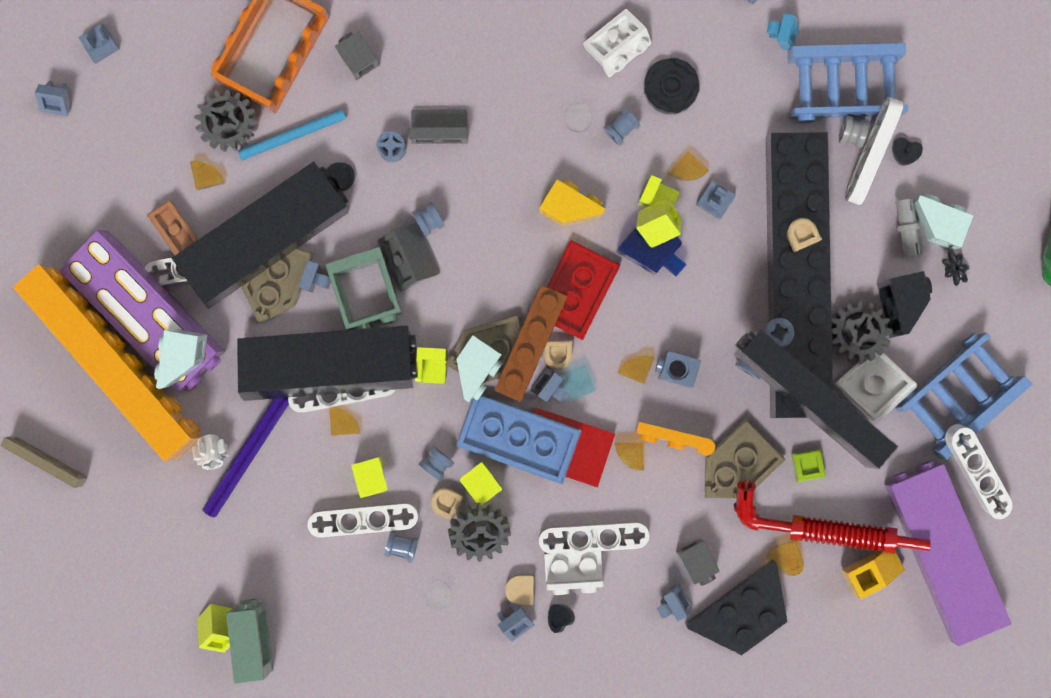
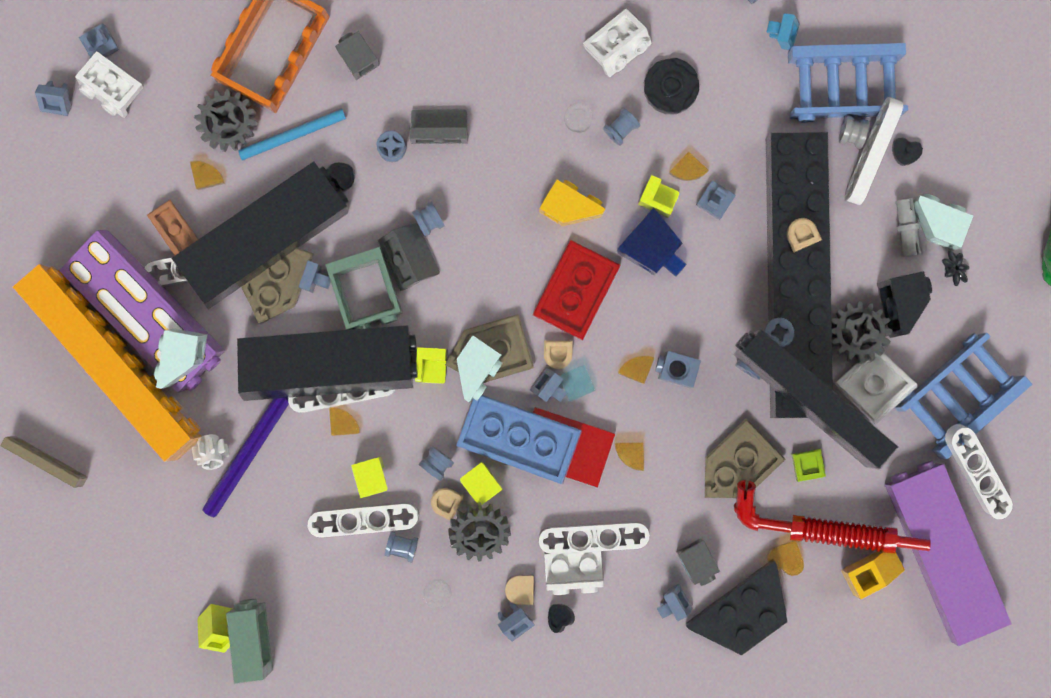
dark orange brick [495,285,567,402] -> none
light orange plate [634,422,715,456] -> none
neon yellow panel [636,198,682,247] -> none
none -> white bracket [75,51,143,118]

